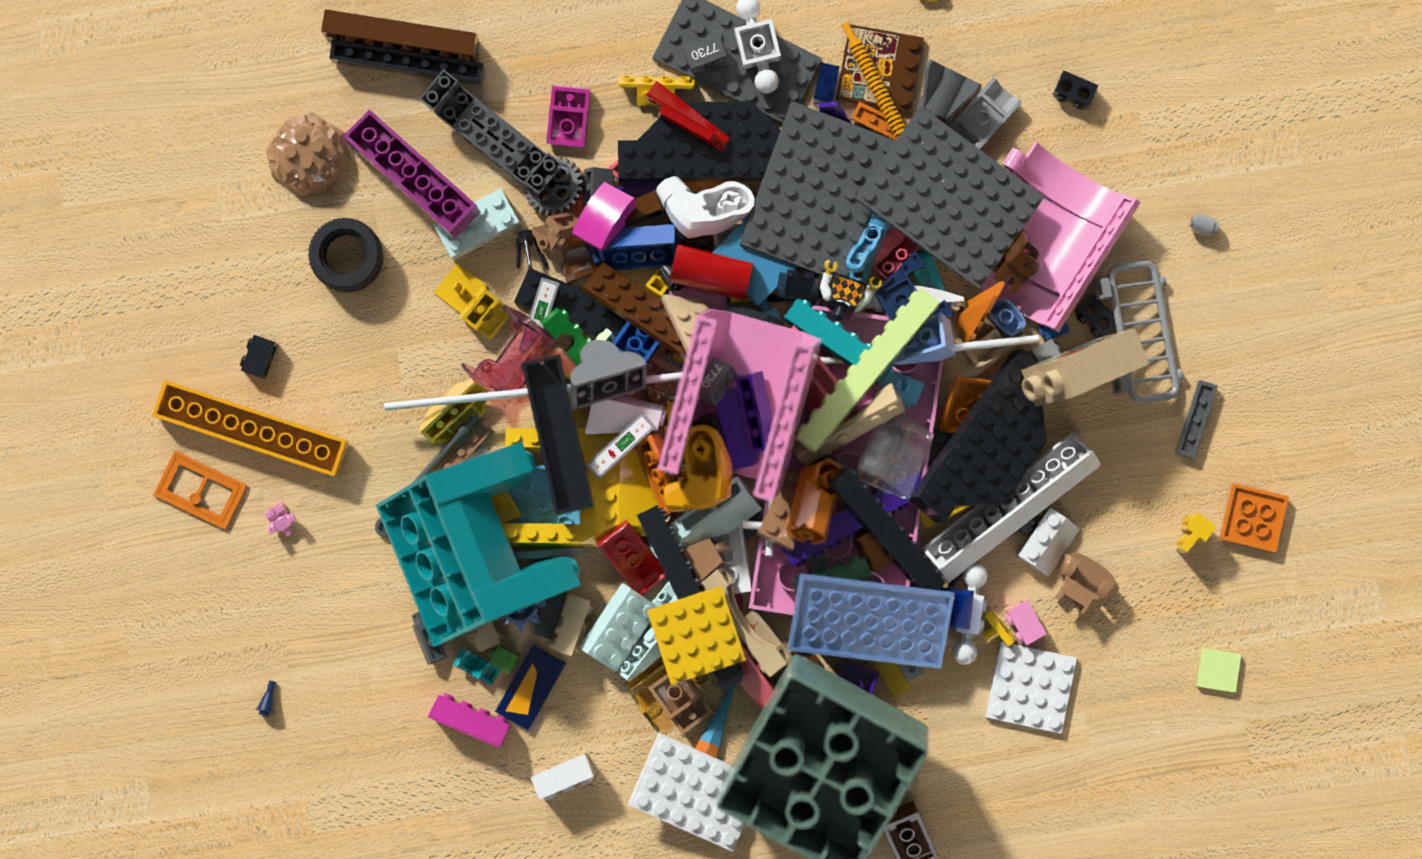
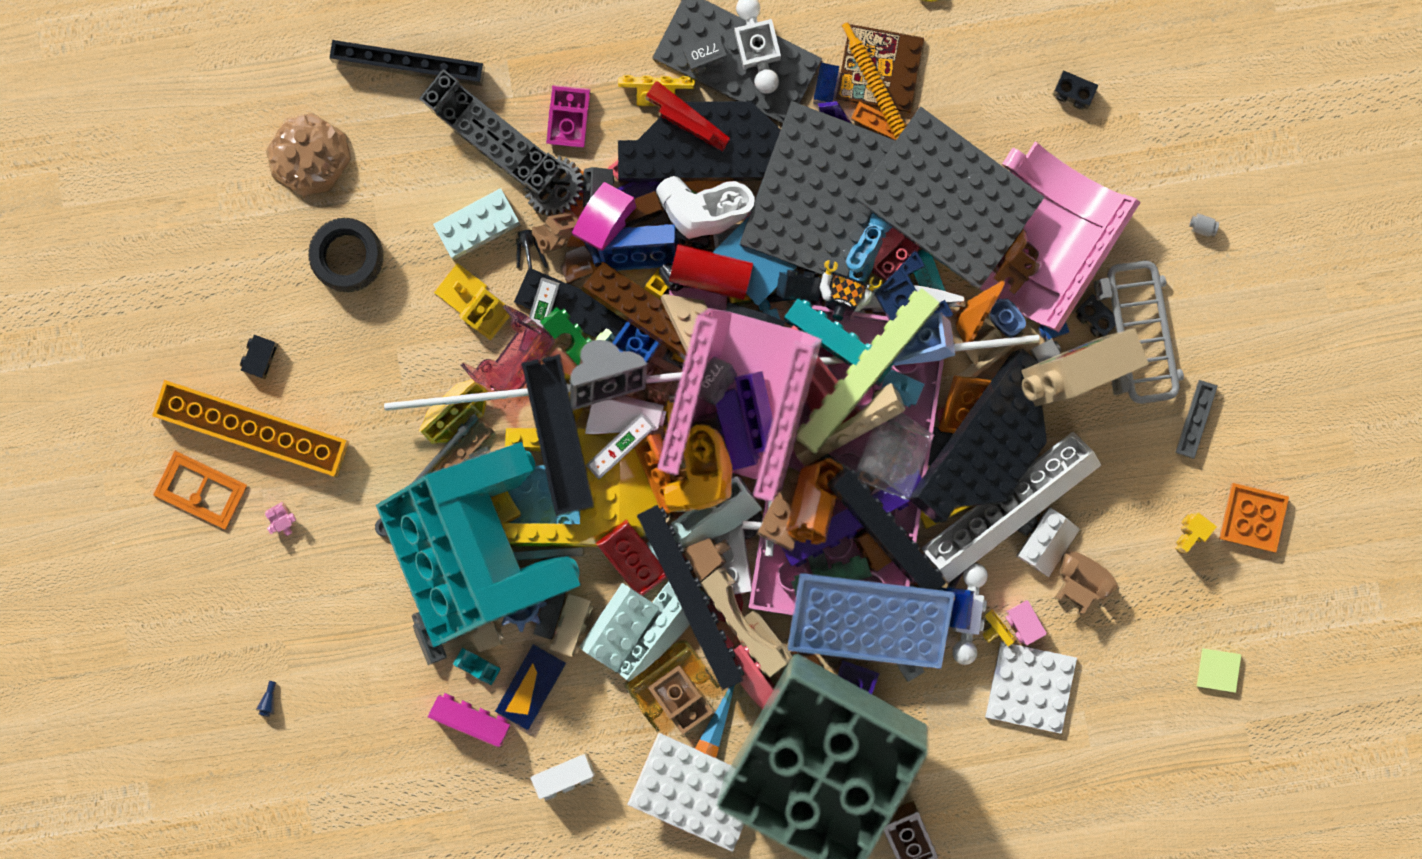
reddish brown piece [321,9,479,62] -> none
magenta brick [343,109,481,240] -> none
bright green slope [489,646,520,674] -> none
yellow plate [647,586,746,685] -> none
yellow tile [871,660,911,698] -> none
dark grey brick [916,59,982,125] -> none
light grey piece [949,77,1022,149] -> none

